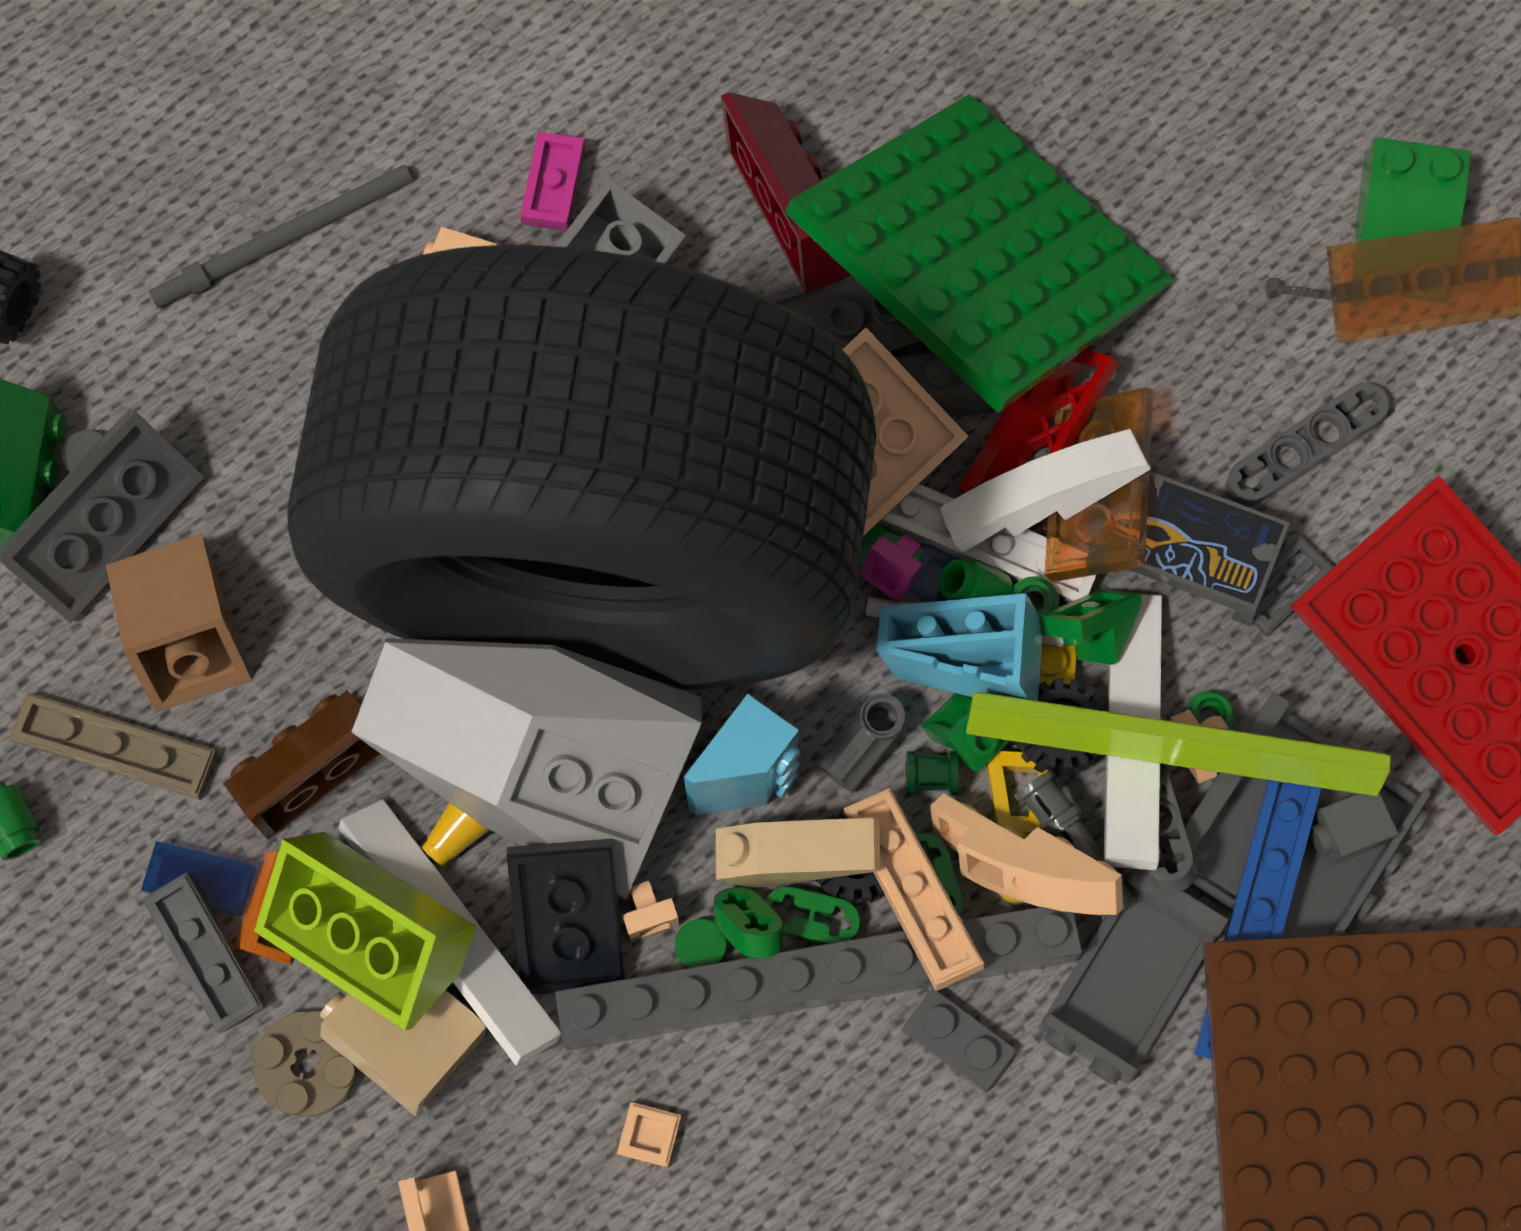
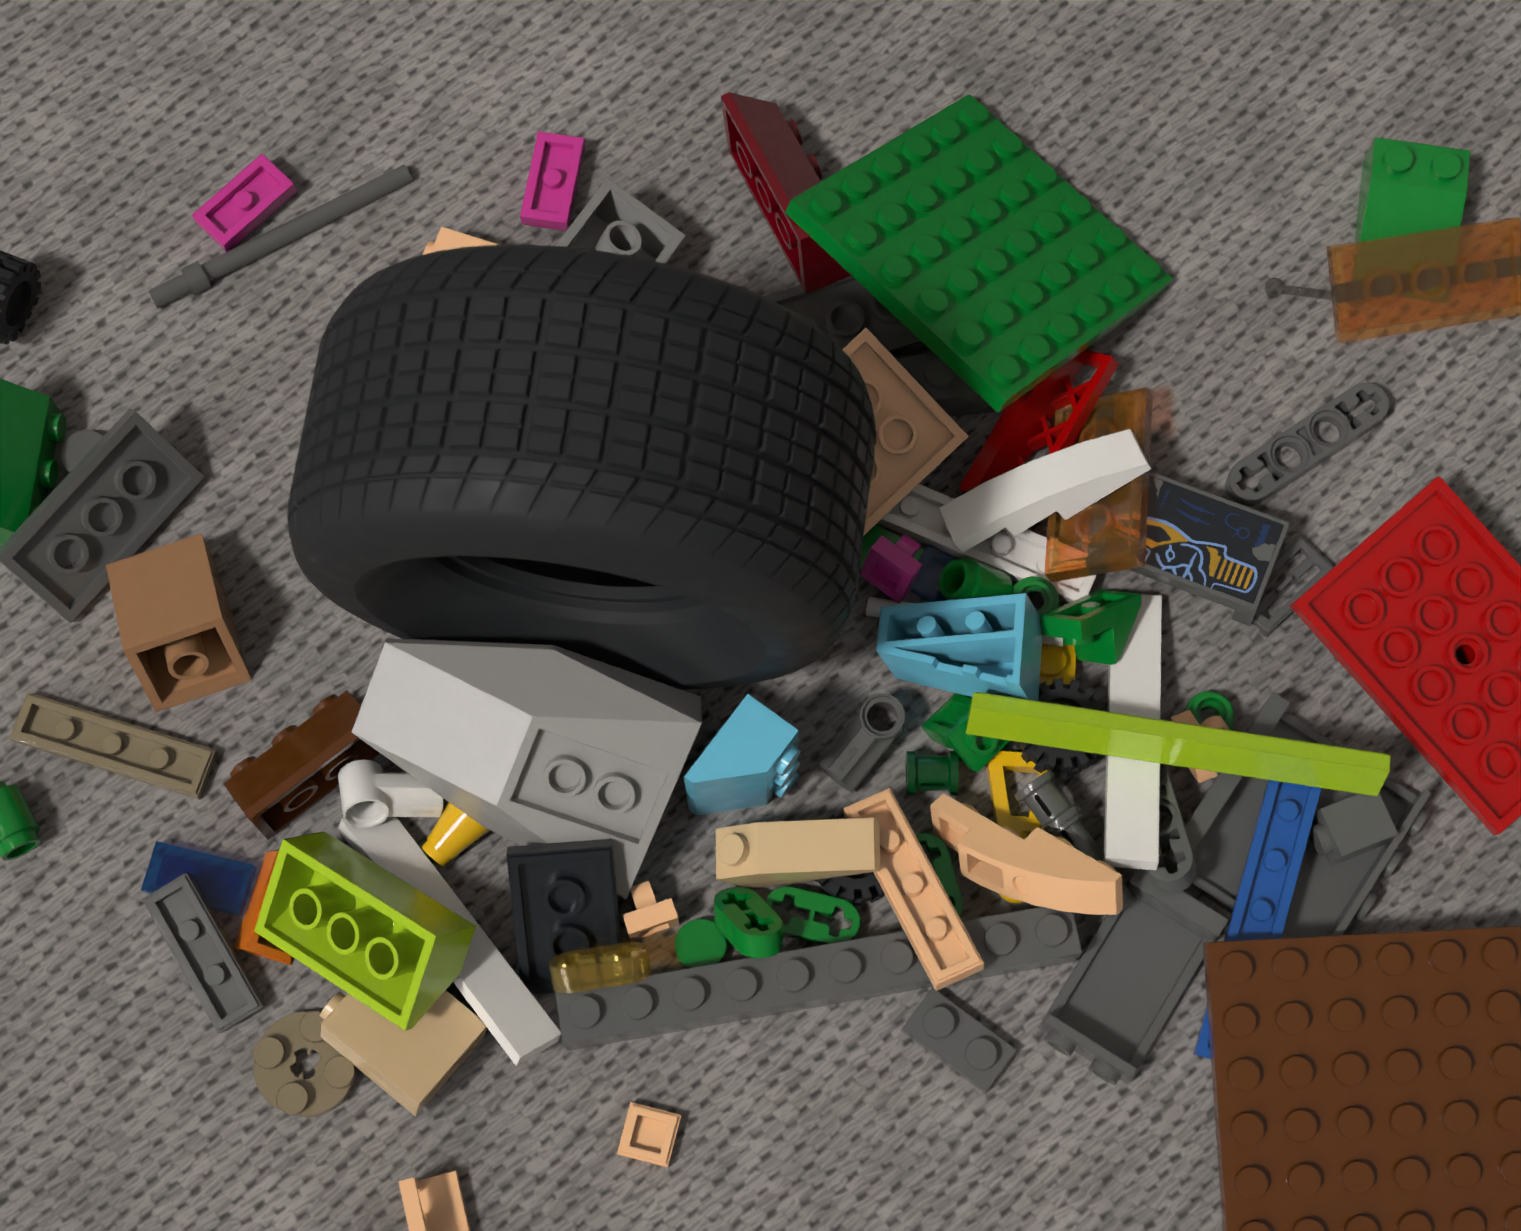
none -> dark pink plate [192,153,297,252]
none -> white piece [338,759,443,829]
none -> clear yellow beam [548,942,651,993]

